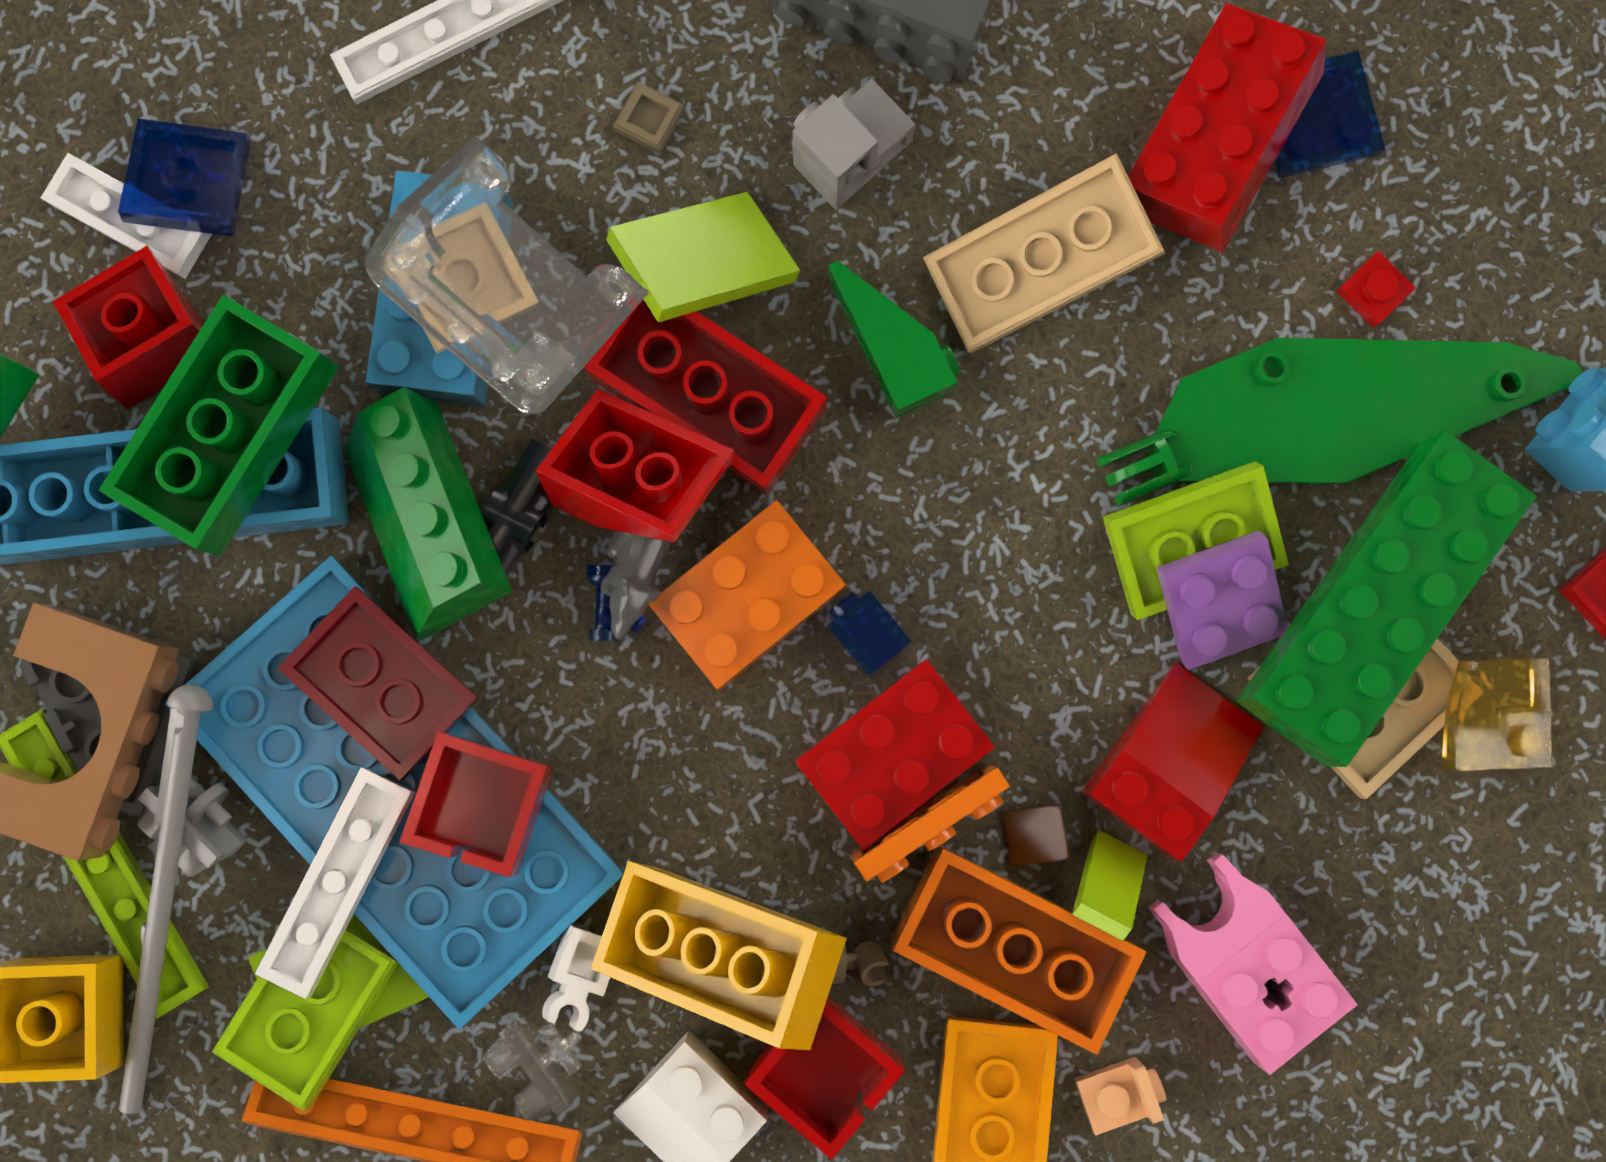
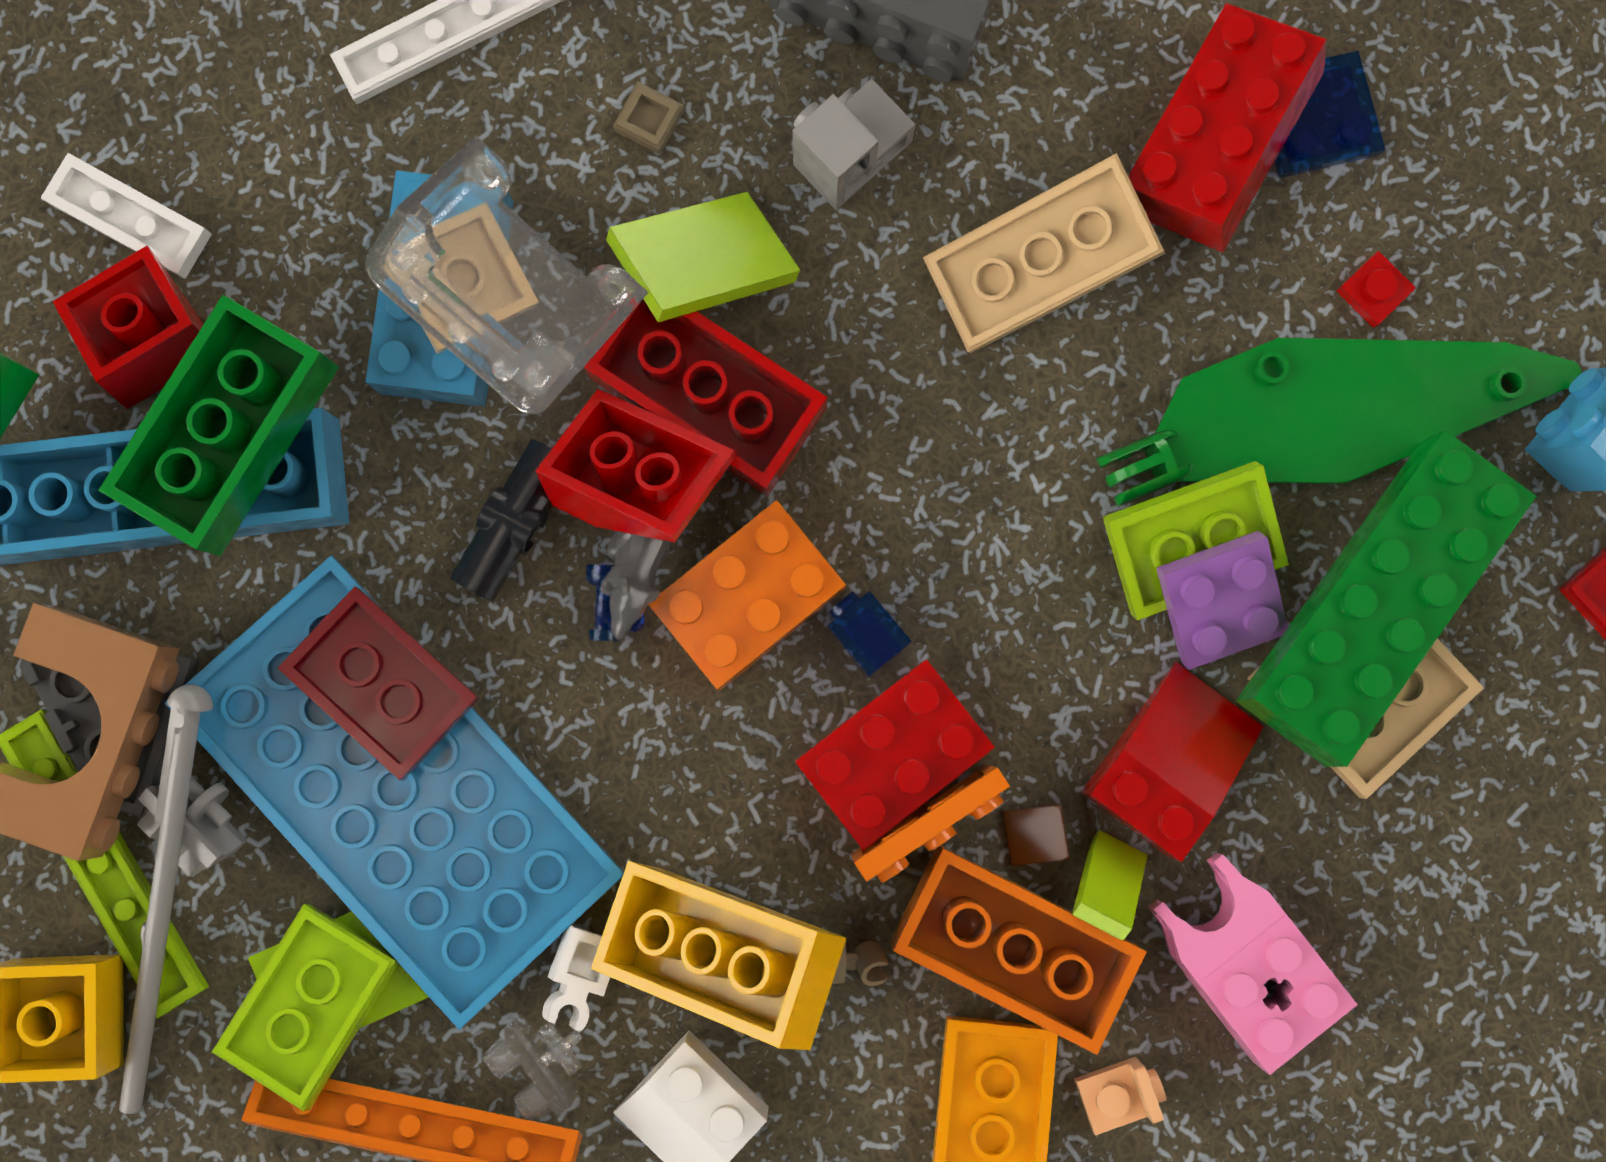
clear blue plate [118,118,250,237] -> none
white plate [255,767,415,999] -> none
green slope [344,387,512,641] -> none
red piece [399,732,554,878] -> none
red piece [744,995,905,1160] -> none
green slope [828,261,960,419] -> none
clear yellow plate [1442,658,1552,771] -> none

